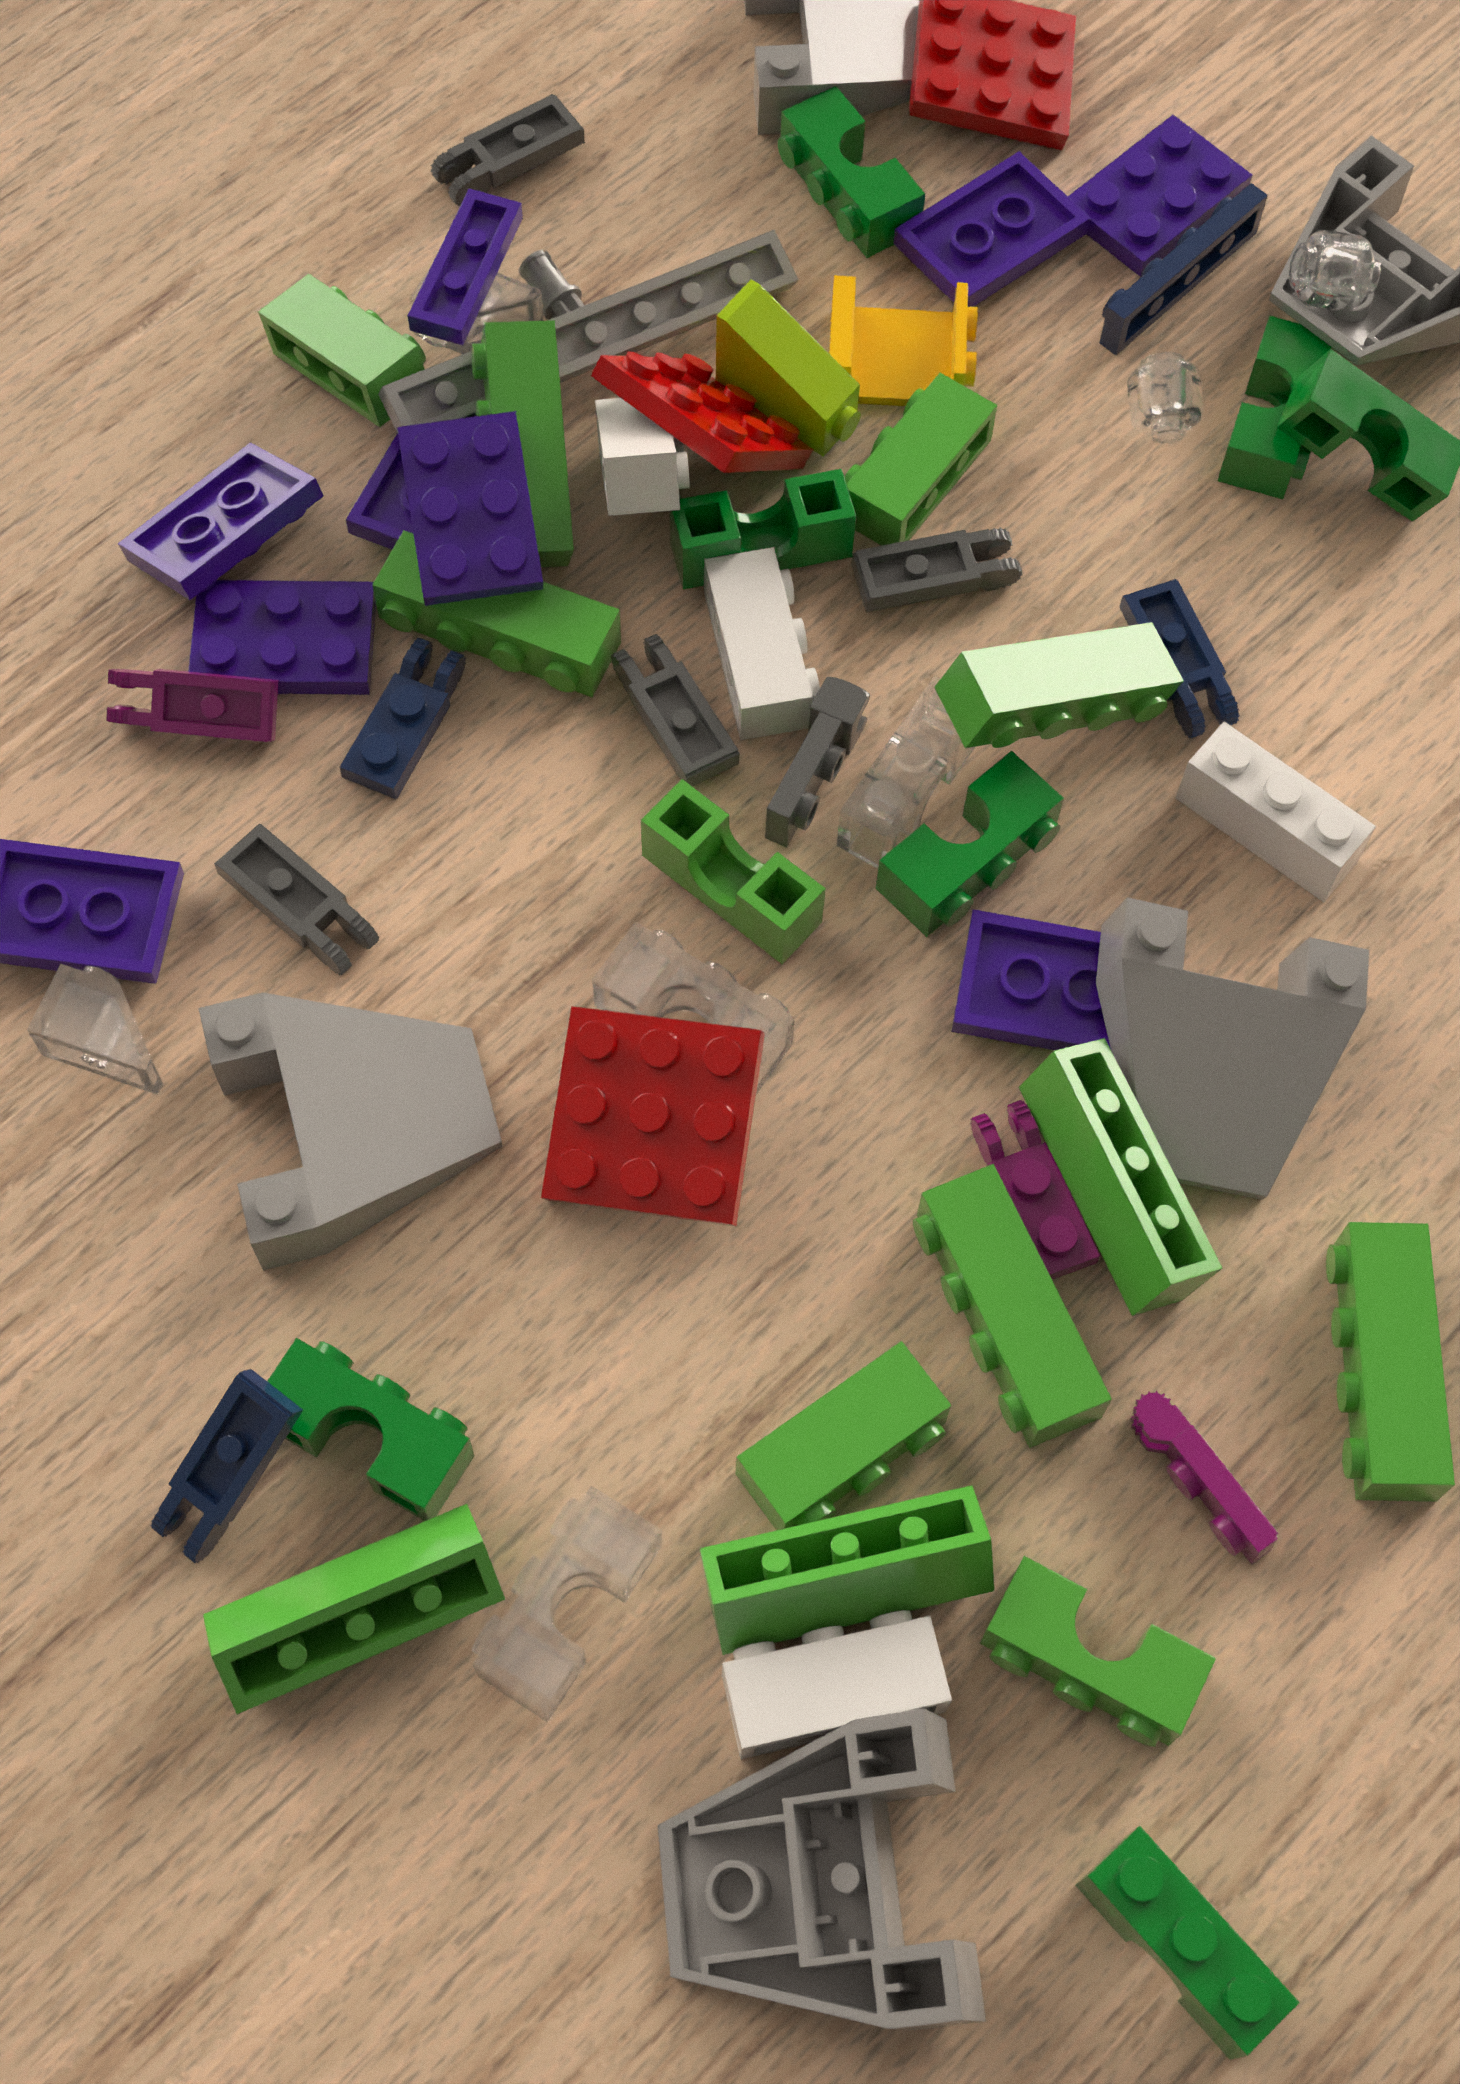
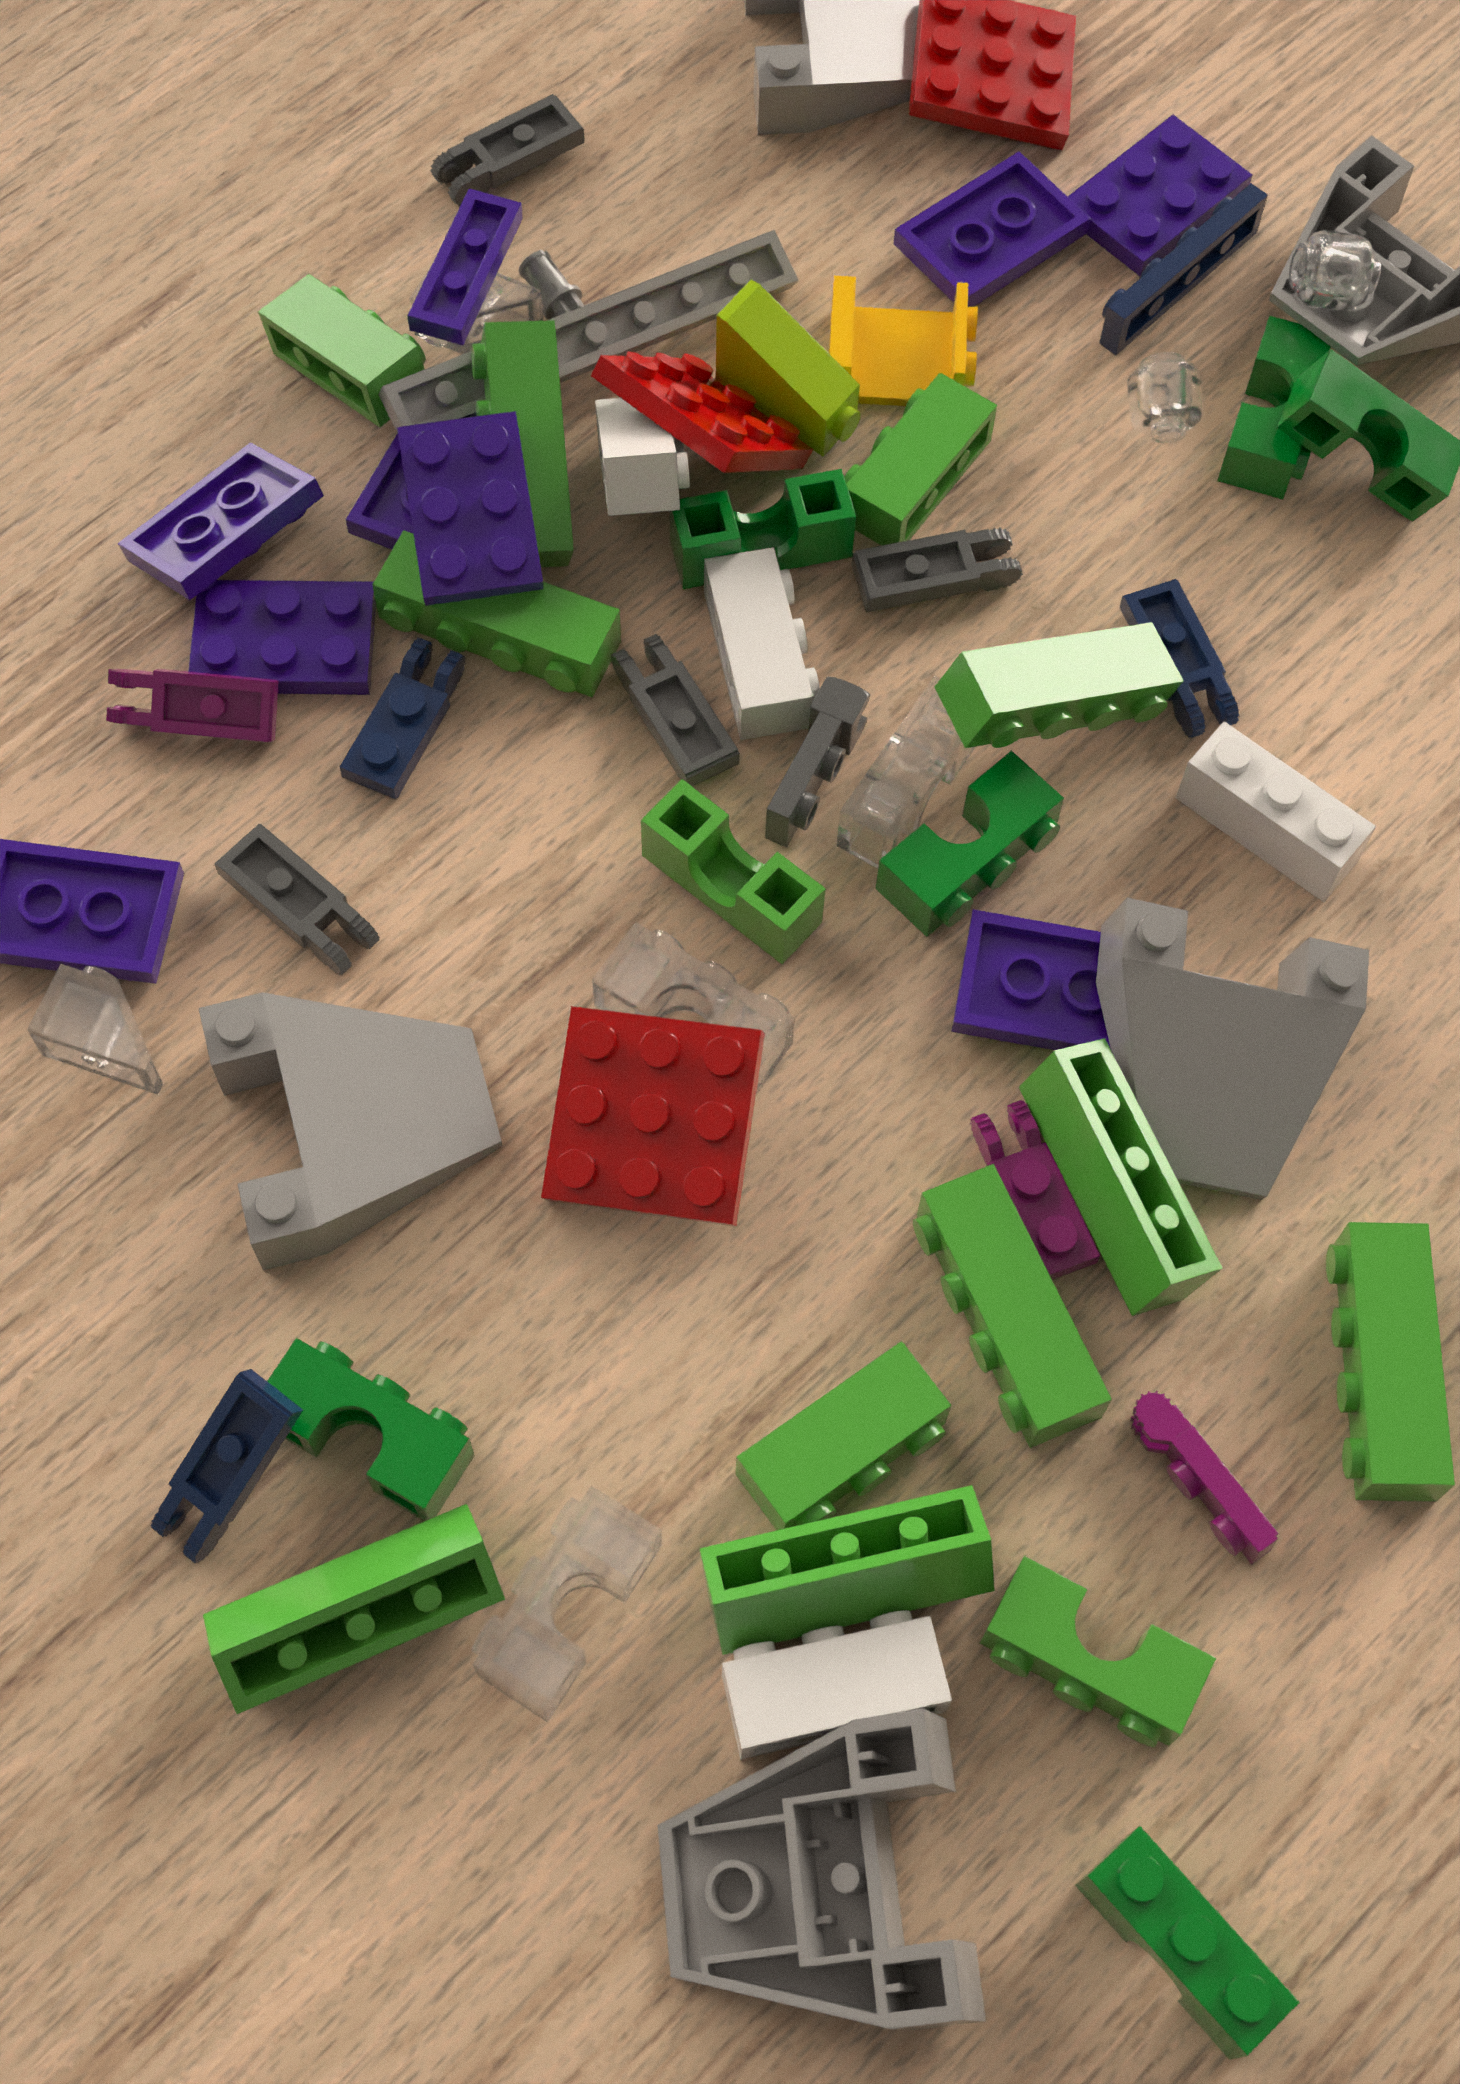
green arch [777,86,926,258] -> none

